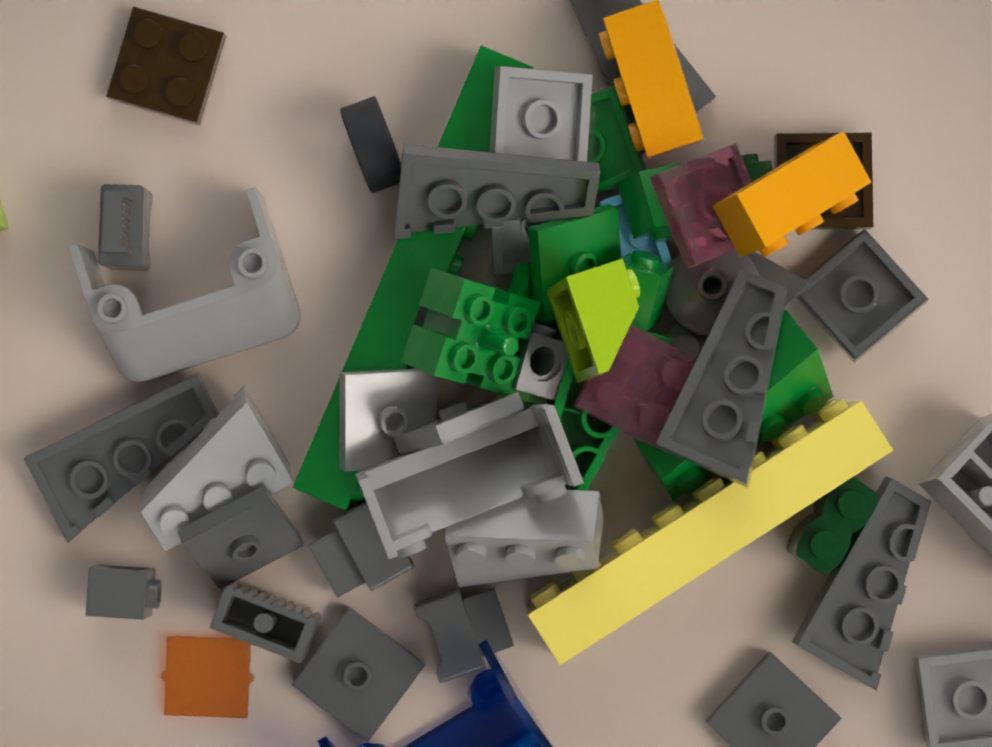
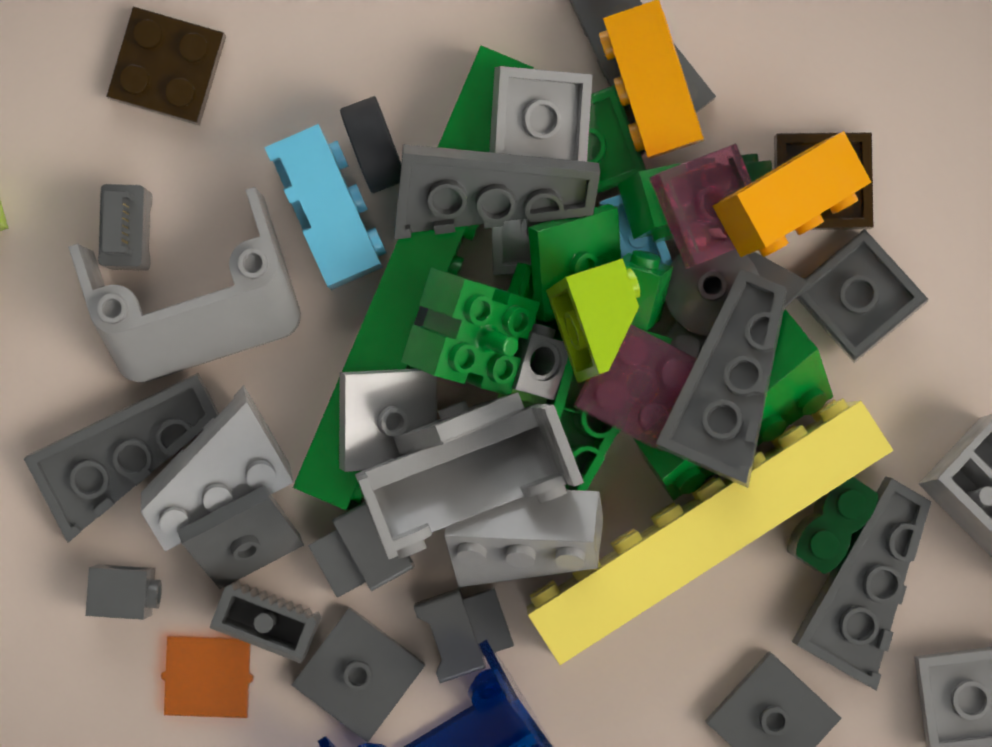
none -> medium azure wedge [264,124,387,290]

